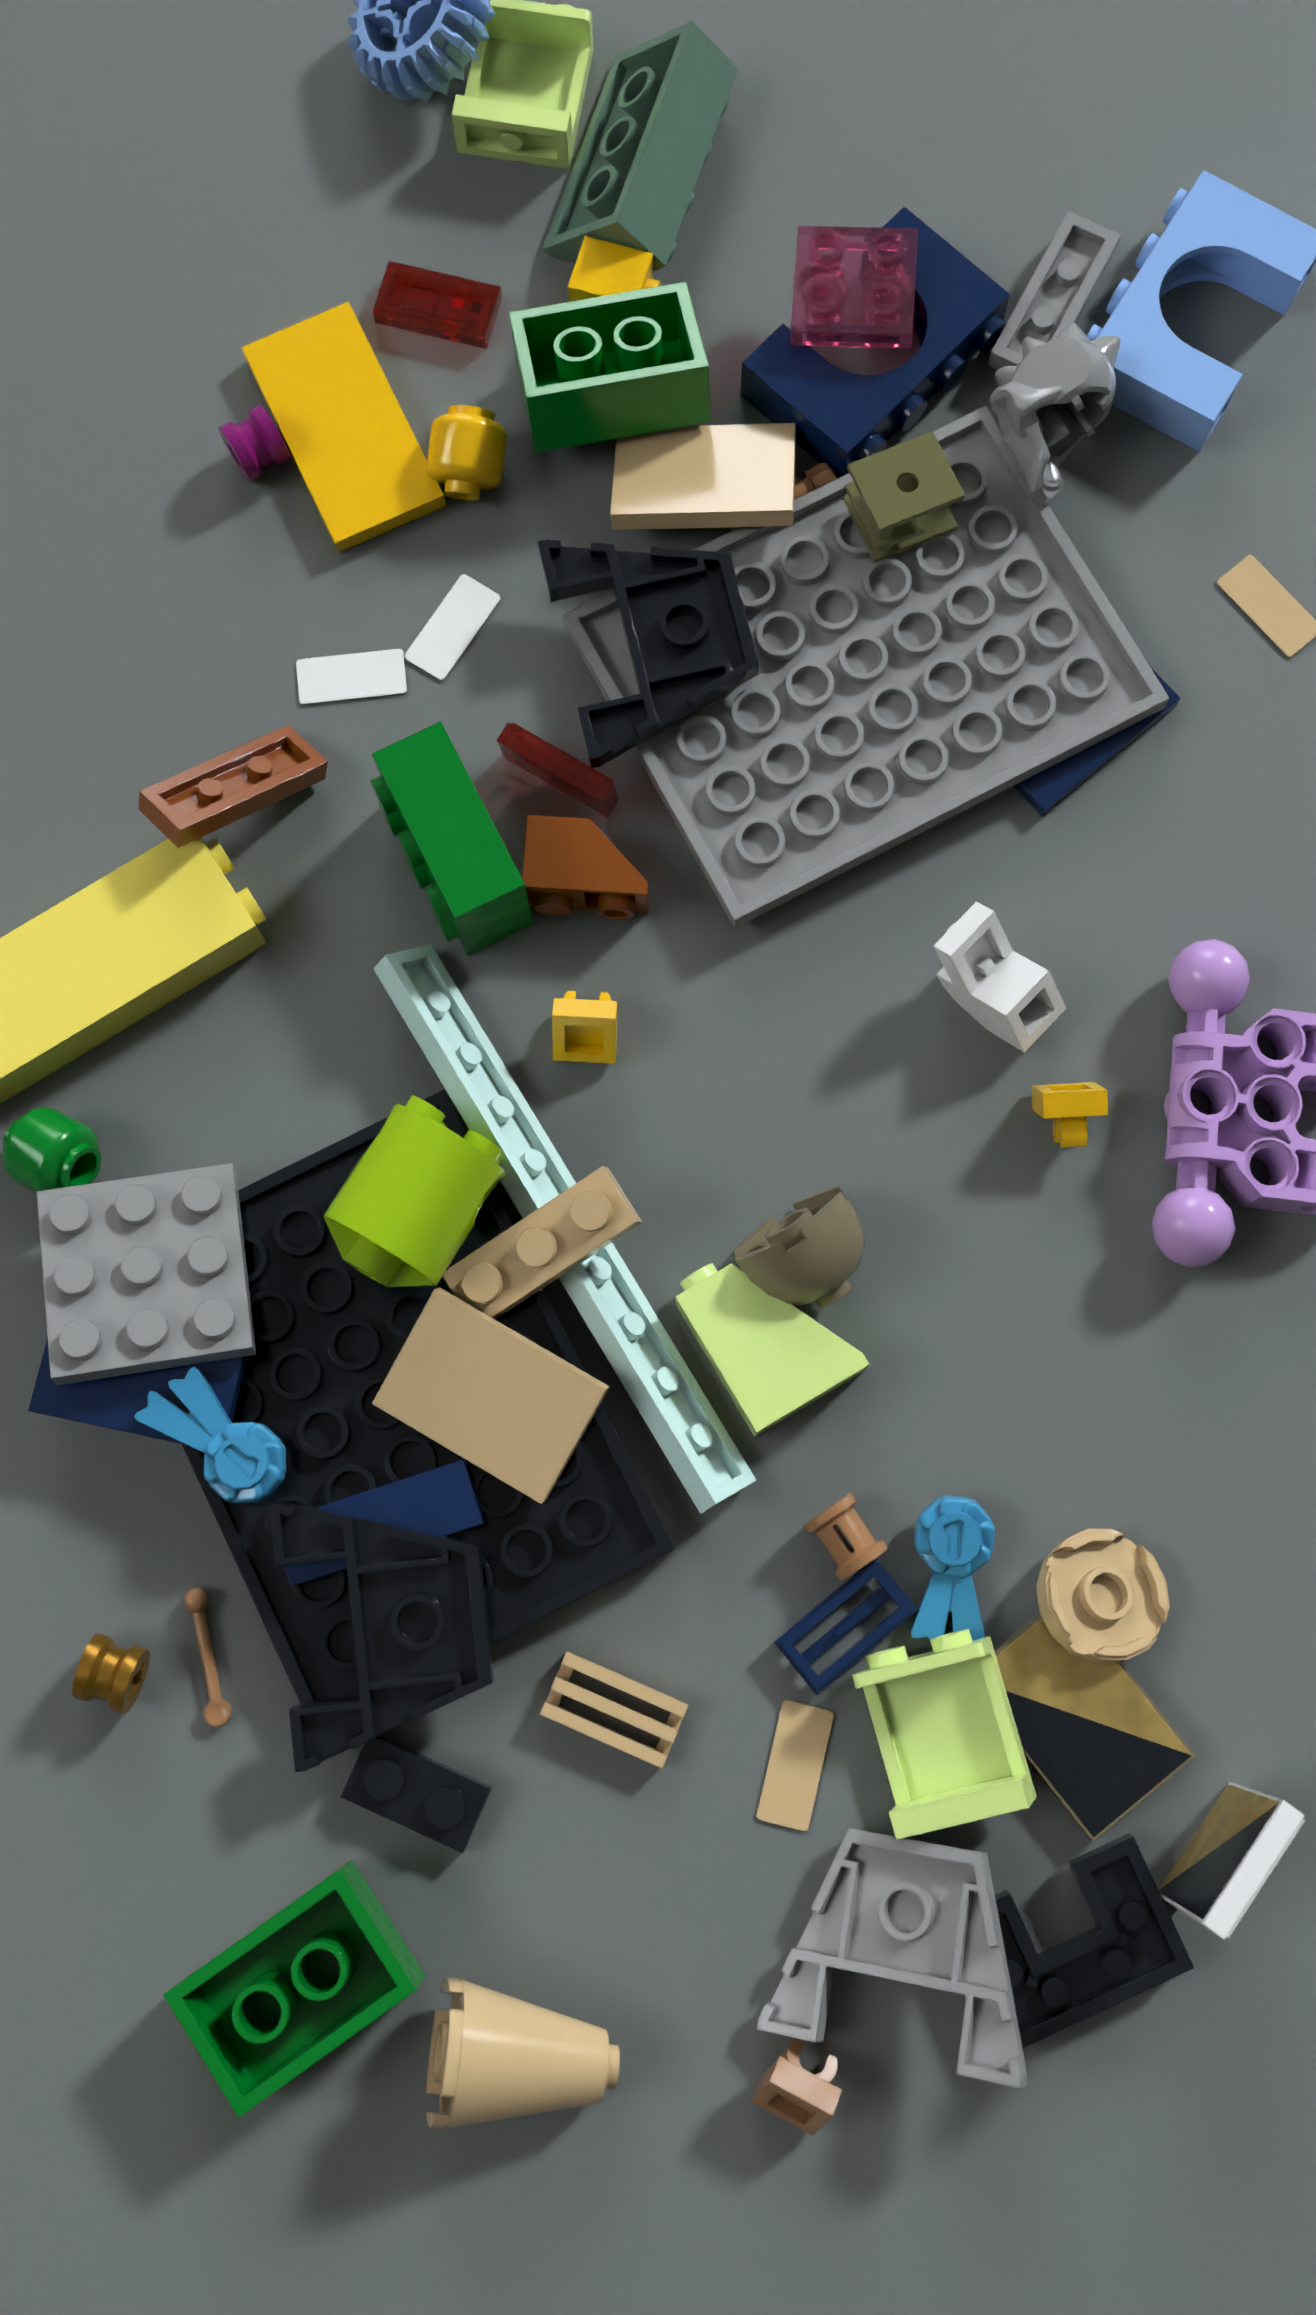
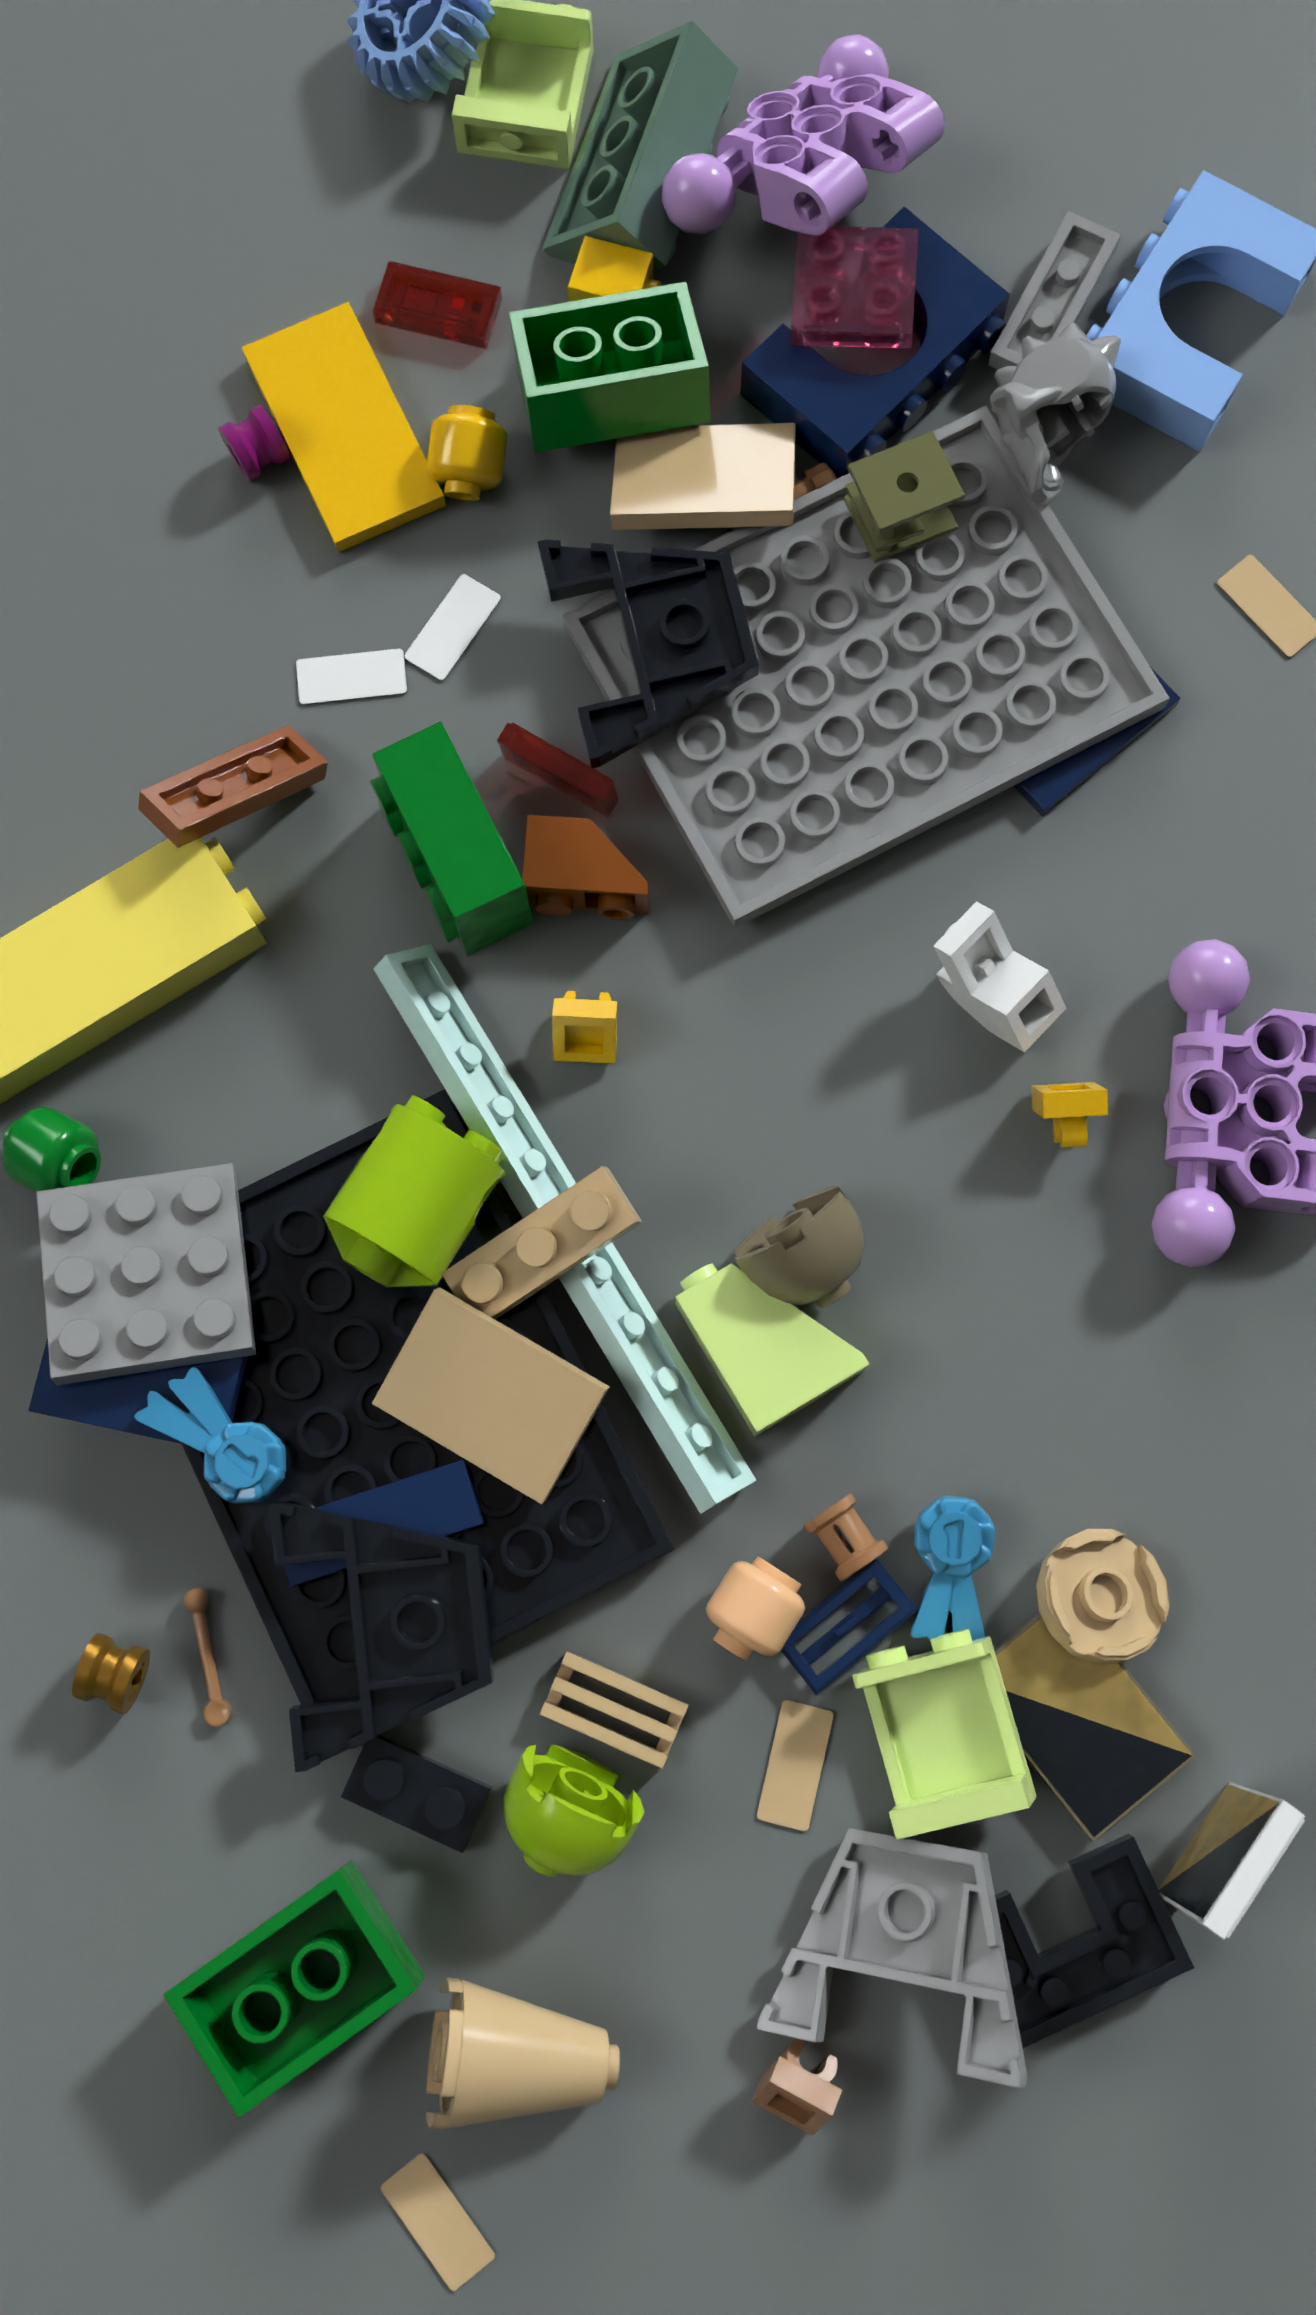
none -> tan sticker [381,2153,495,2291]
none -> lime cylinder [504,1744,645,1877]
none -> lavender connector [662,35,945,236]
none -> light nougat head [706,1556,805,1661]

